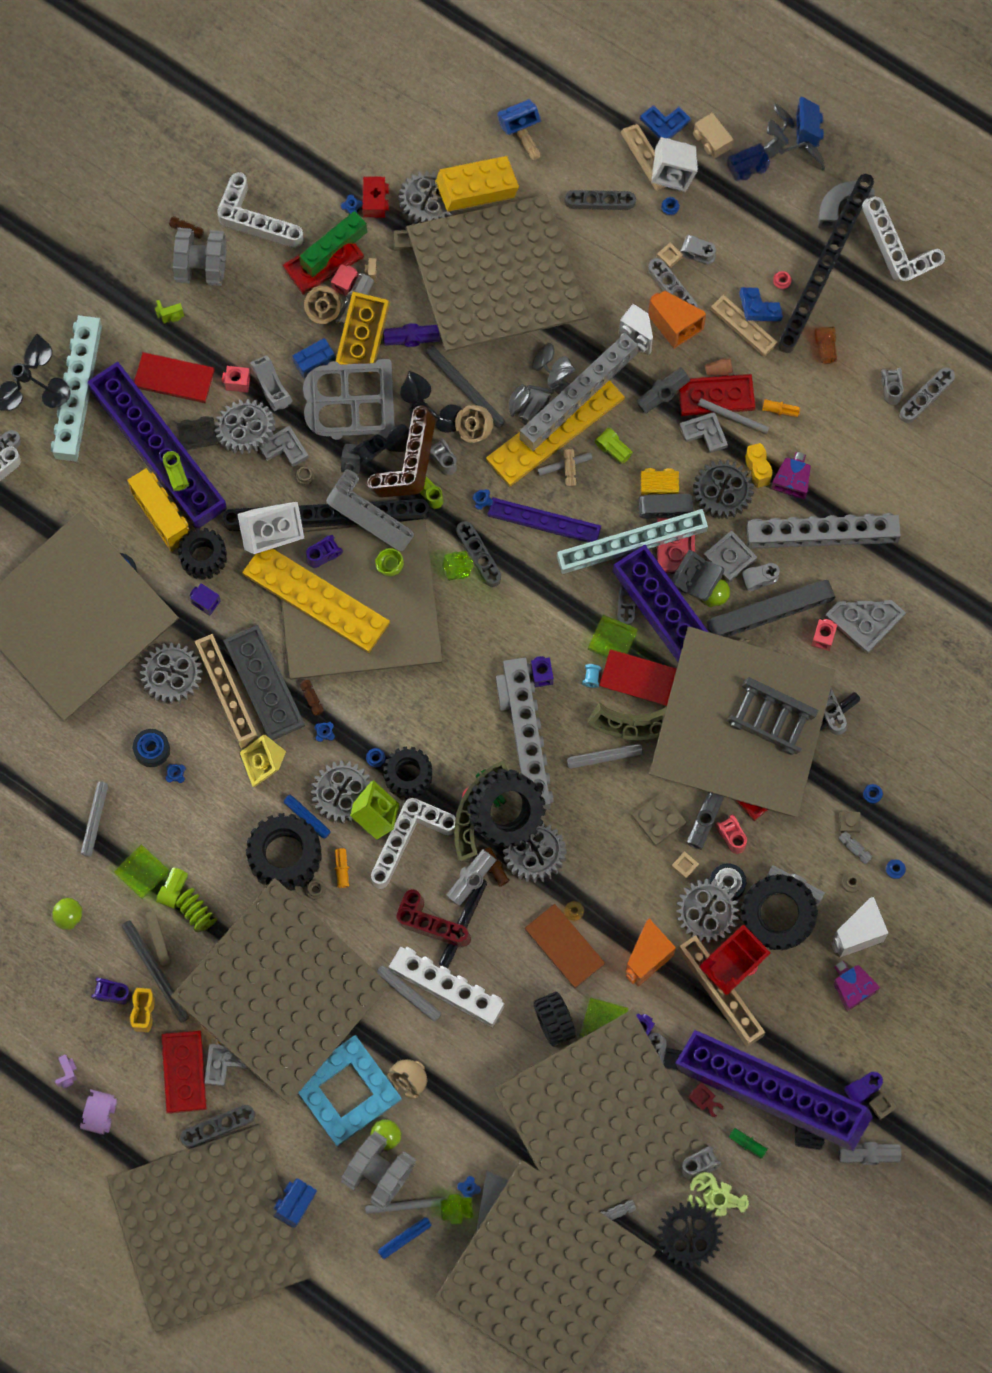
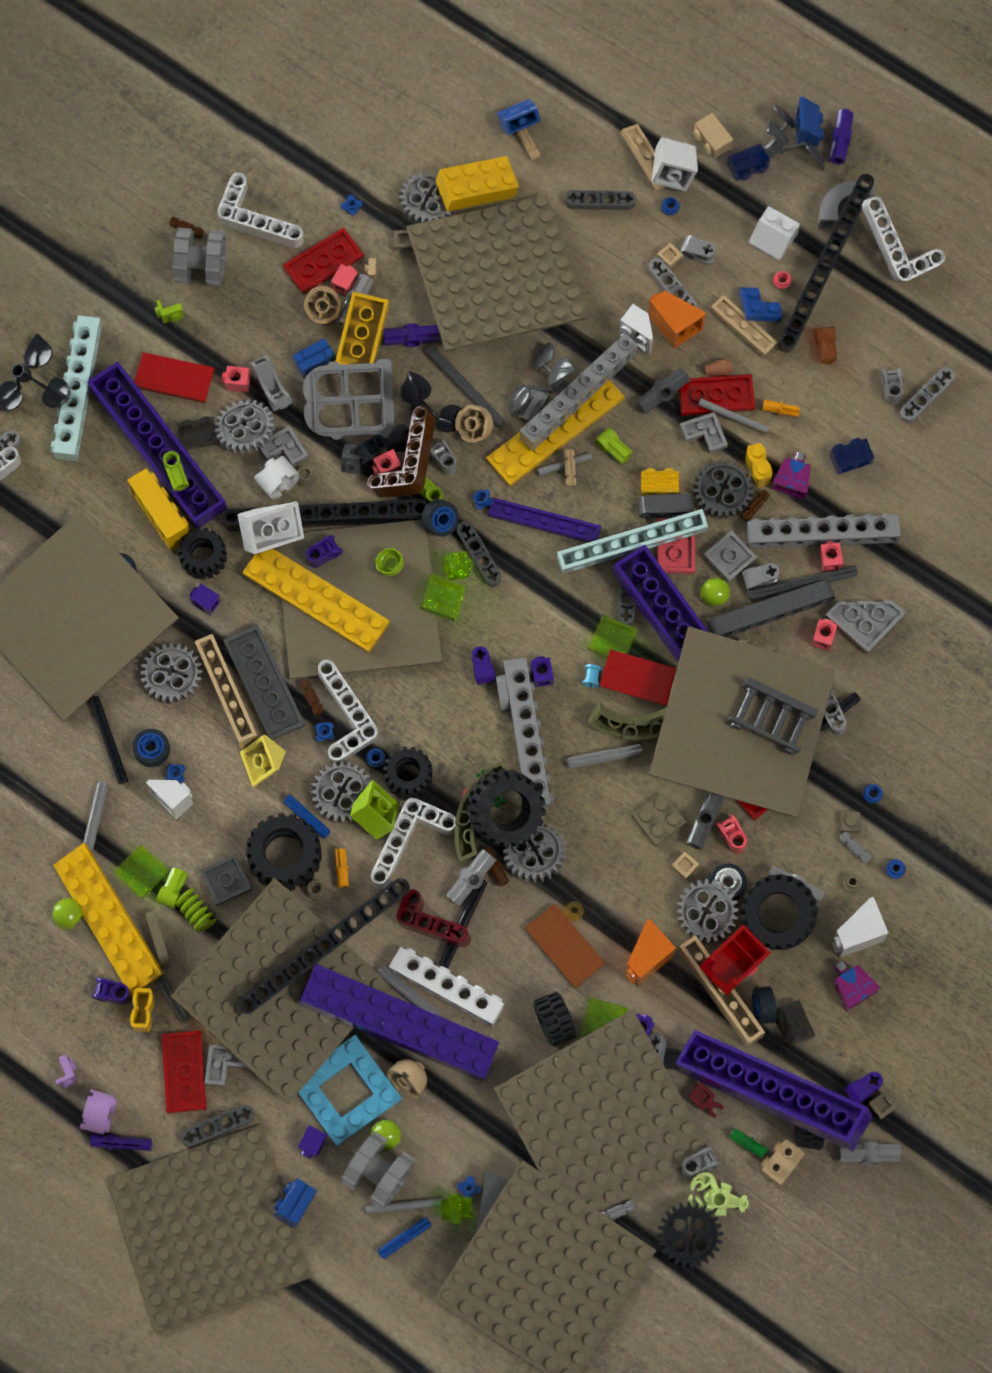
green arch [299,211,367,278] -> none
light grey beam [326,470,414,551] -> none
red brick [363,176,389,218] -> none
blue plate [640,105,691,139] -> none
dark grey bracket [671,550,725,601] -> none
none -> yellow plate [53,843,164,996]
none -> black axle [89,696,128,785]
none -> dark purple pin [90,1134,152,1152]
none -> white slope [146,780,193,819]
none -> dark grey plate [200,854,252,906]
none -> black beam [234,878,410,1015]
none -> white brick [254,456,299,499]
none -> dark purple brick [298,964,499,1081]
none -> dark purple brick [298,1125,328,1159]
none -> white beam [318,660,378,764]
none -> coral brick [372,449,402,474]
none -> clear neon green plate [420,573,466,622]
none -> wheel [421,499,459,537]
none -> dark purple piece [472,646,496,685]
none -> reddish brown axle [741,490,770,522]
none -> white slope [748,206,800,261]
none -> dark grey axle [748,565,858,601]
none -> black wheel [752,986,776,1024]
none -> tan brick [760,1139,805,1188]
none -> clear smoke bracket [775,1000,815,1048]
none -> coral brick [819,541,843,572]
none -> dark purple piece [830,109,854,165]
none -> clear blue brick [830,438,874,475]

